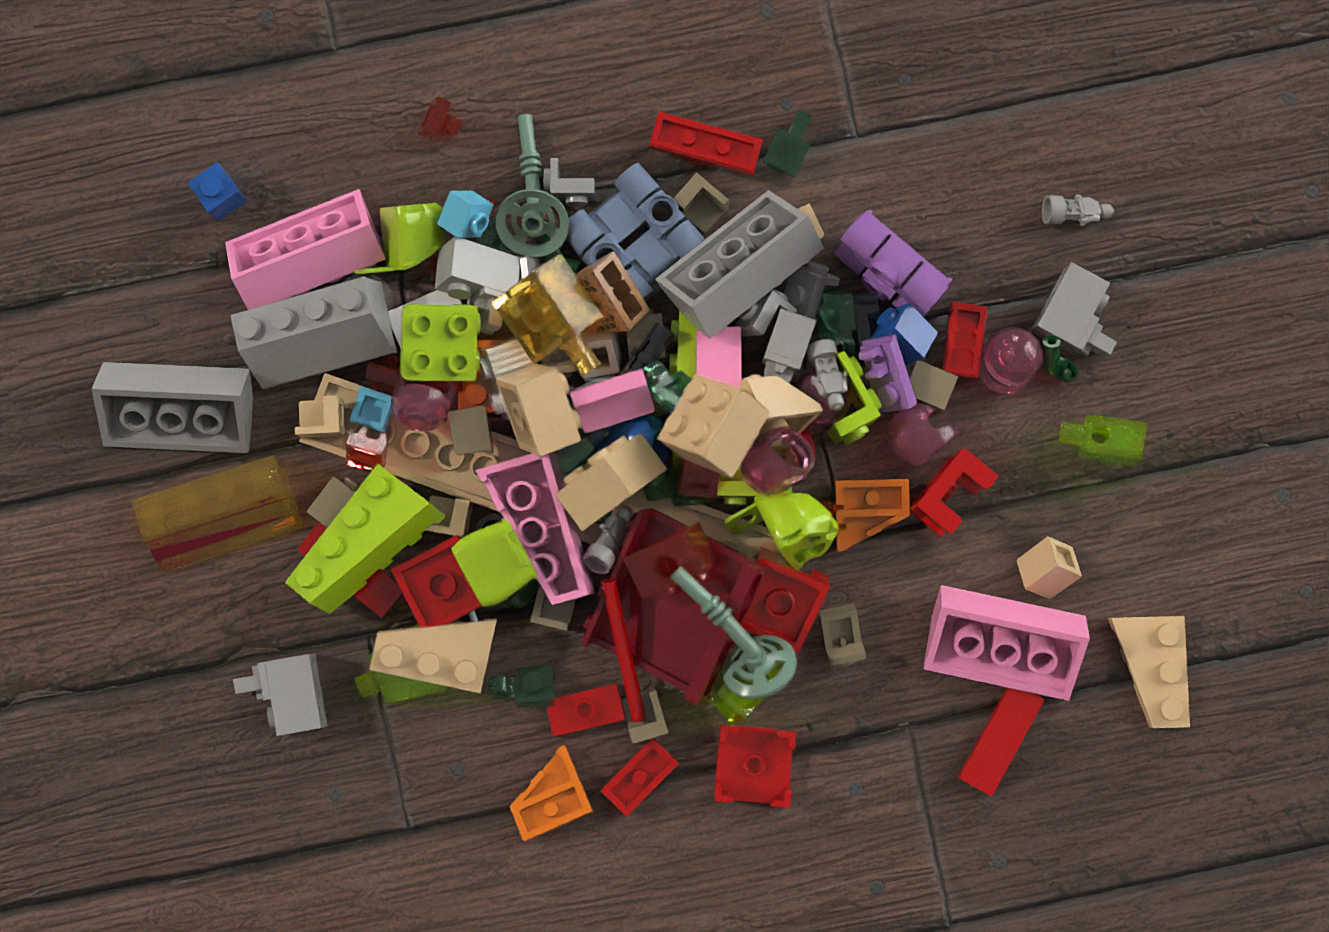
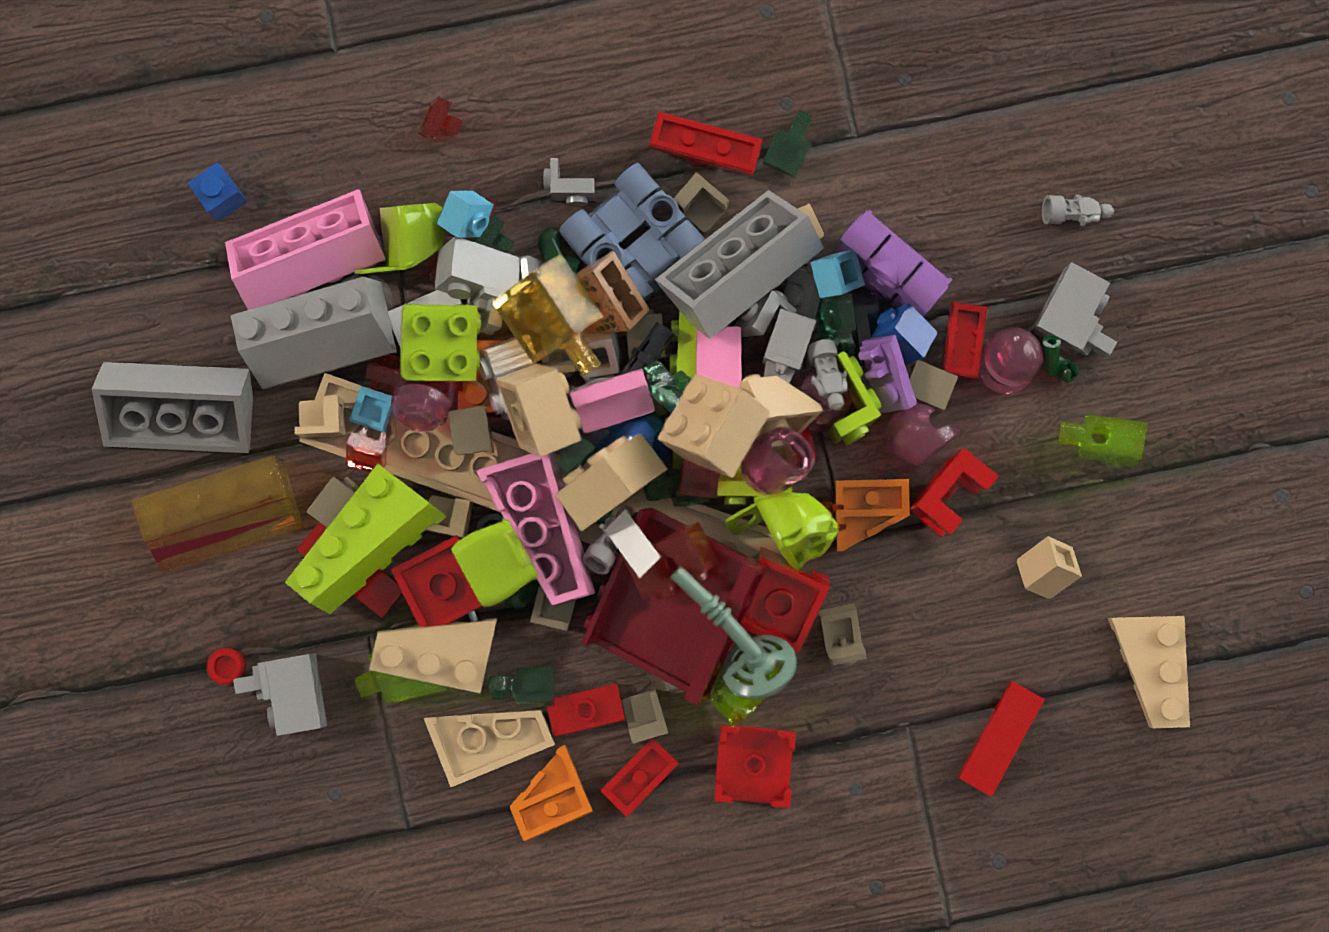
sand green dish [496,114,569,257] -> none
red bar [601,578,647,722] -> none
bright pink slope [924,585,1090,701] -> none
none -> red tile [207,648,246,685]
none -> tan wing [424,710,555,787]
none -> white sticker [605,510,660,578]
none -> medium azure plate [811,250,865,298]

